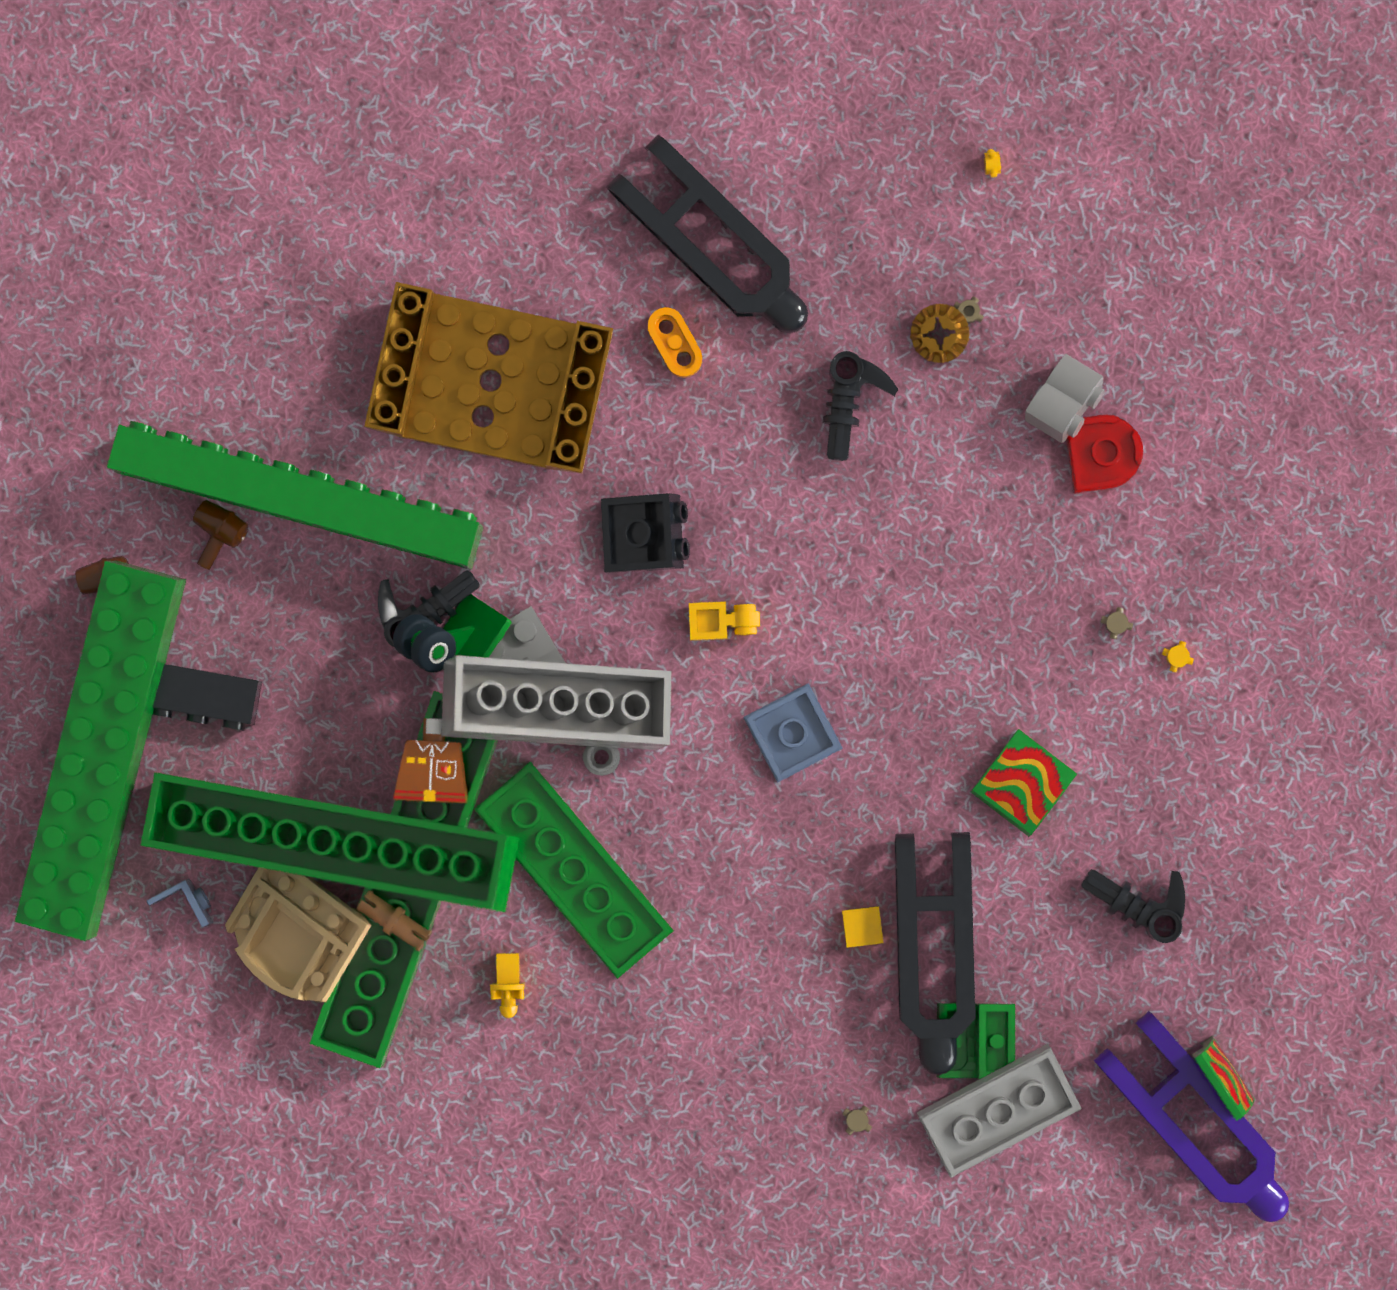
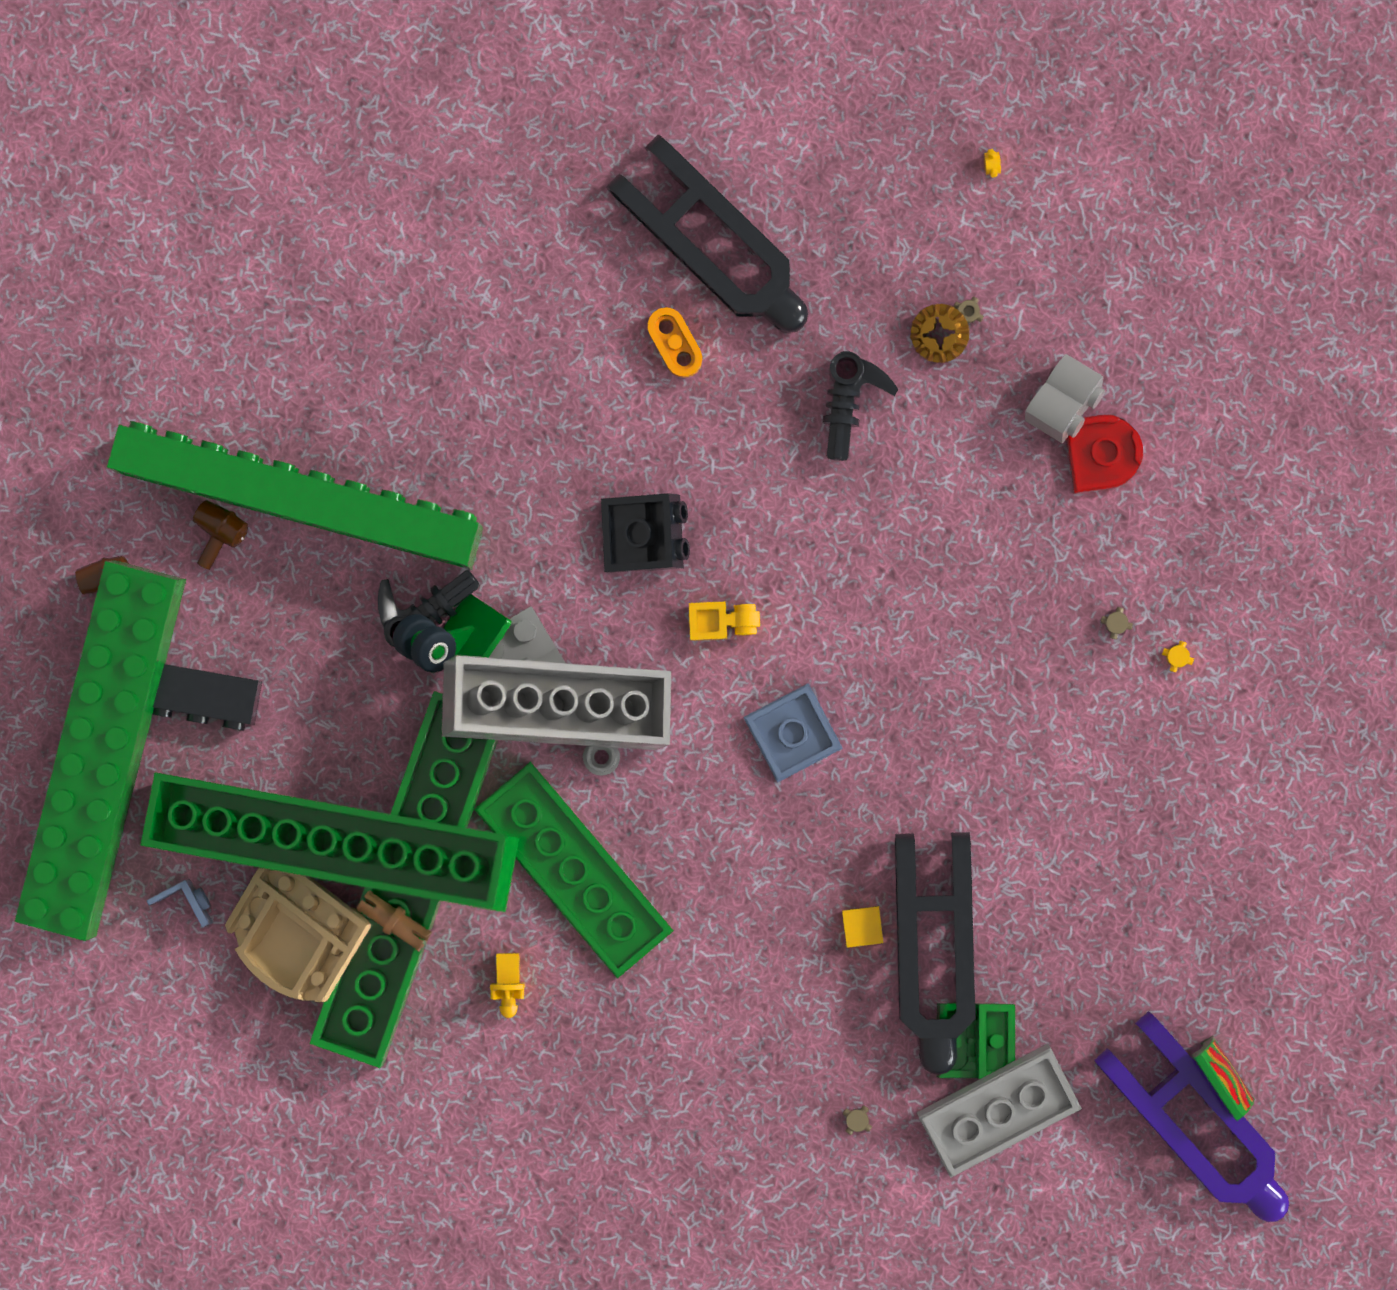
pearl gold slope [364,282,613,474] -> none
dark orange torso [394,718,468,803] -> none
slope [971,729,1077,837] -> none
black piece [1081,869,1185,943] -> none

